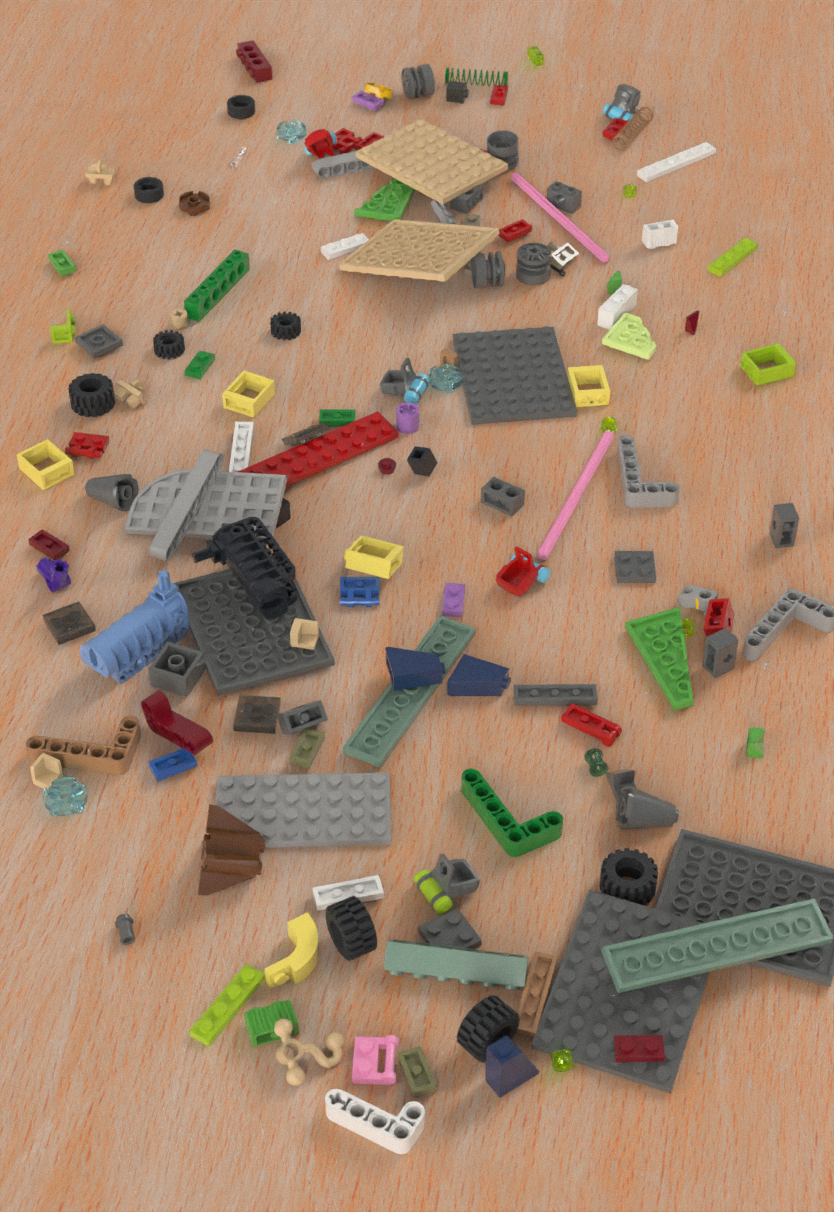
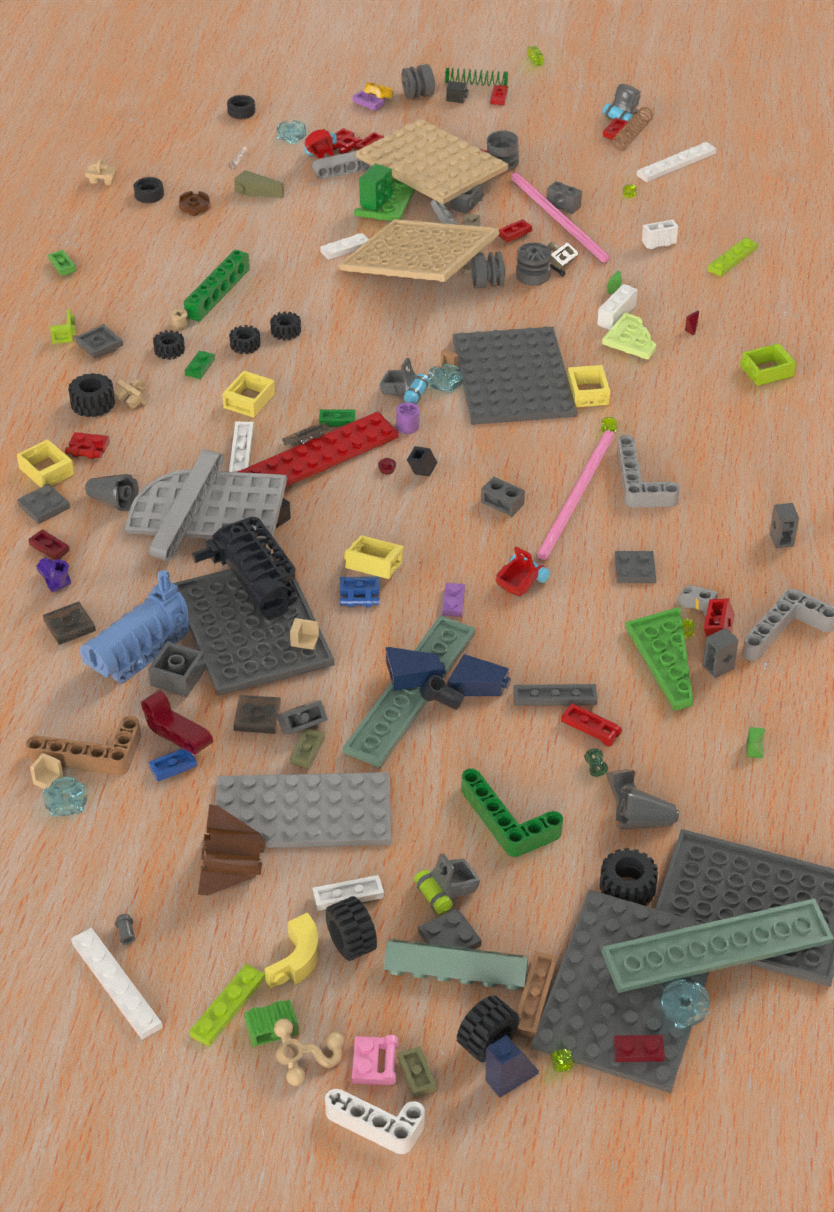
dark red brick [236,40,272,83] -> none
none -> dark grey plate [17,484,70,524]
none -> white plate [71,928,163,1040]
none -> black tyre [229,325,261,354]
none -> olive slope [234,170,284,198]
none -> green brick [359,164,393,211]
none -> black piece [420,675,464,710]
none -> clear light blue plate [661,979,710,1028]

